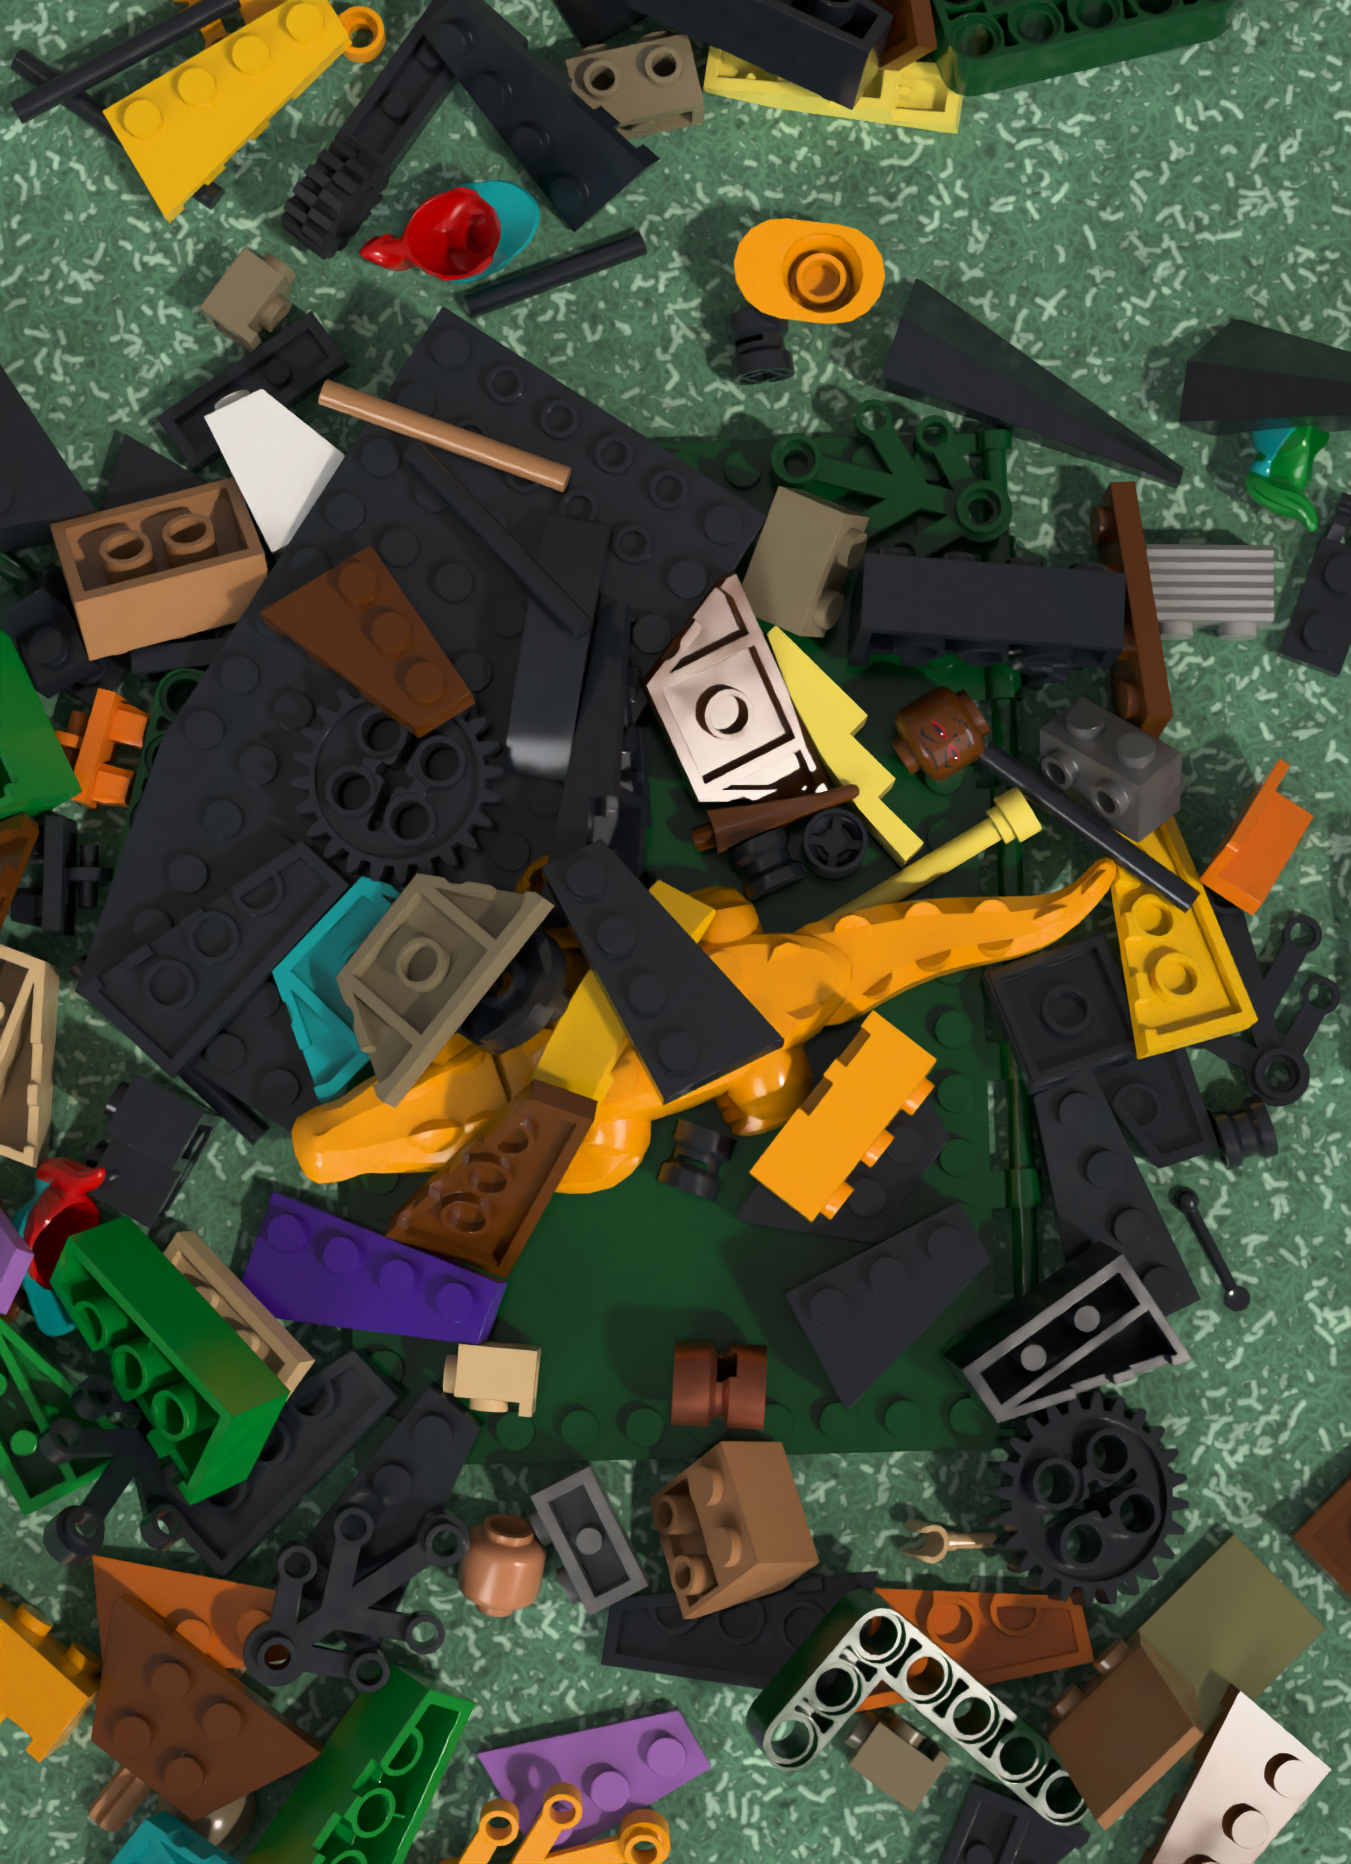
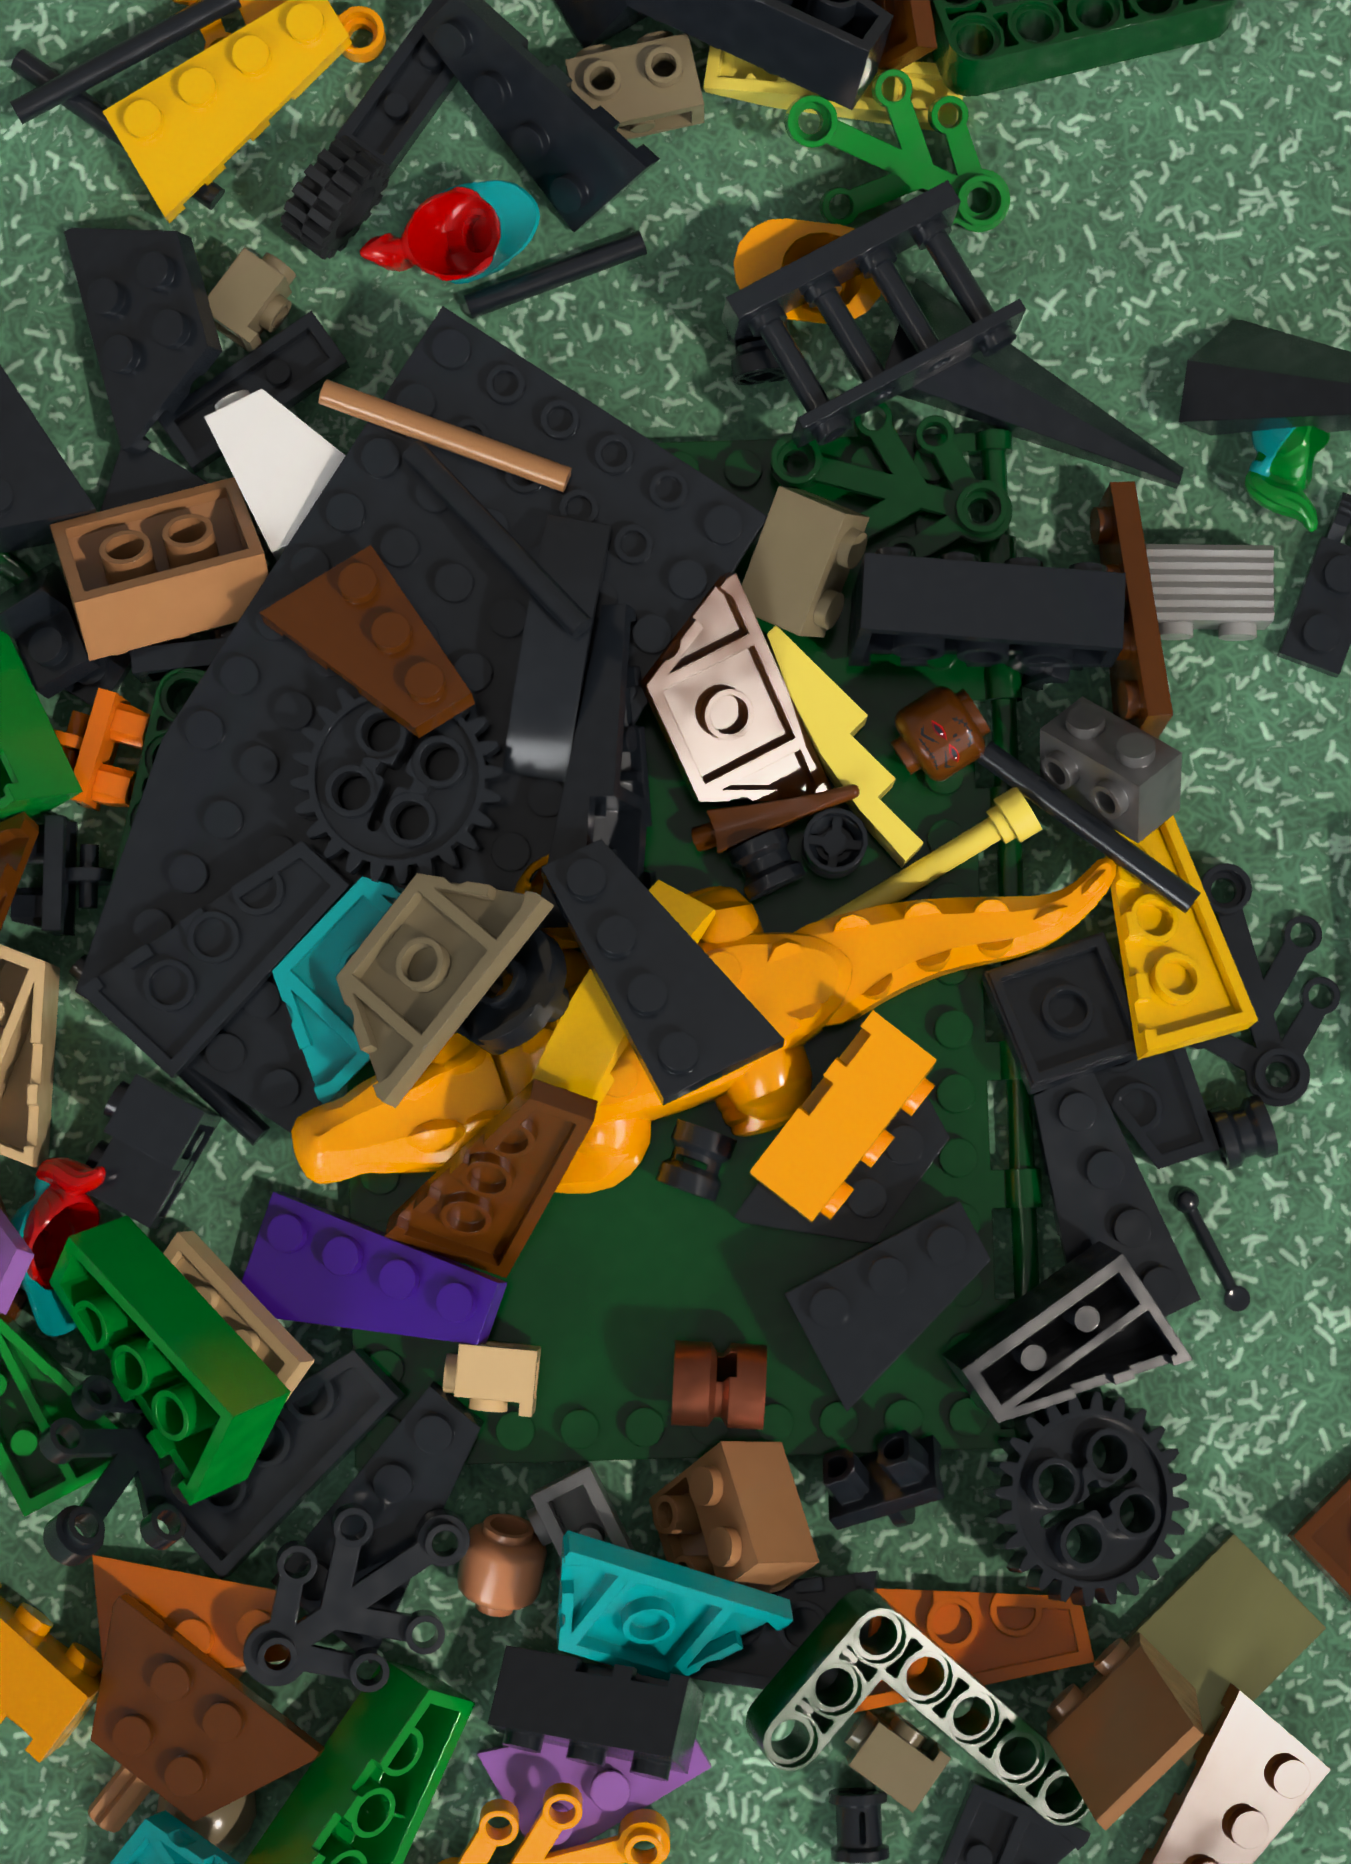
tan hand [902,1519,997,1564] -> none
orange panel [1198,758,1314,916] -> none
none -> black wing [64,228,222,455]
none -> black wedge [488,1645,705,1781]
none -> teal wing [556,1530,793,1681]
none -> black fence [721,180,1026,448]
none -> green plant [784,69,1010,232]
none -> black hips [823,1430,944,1530]
none -> black bush [829,1787,890,1863]

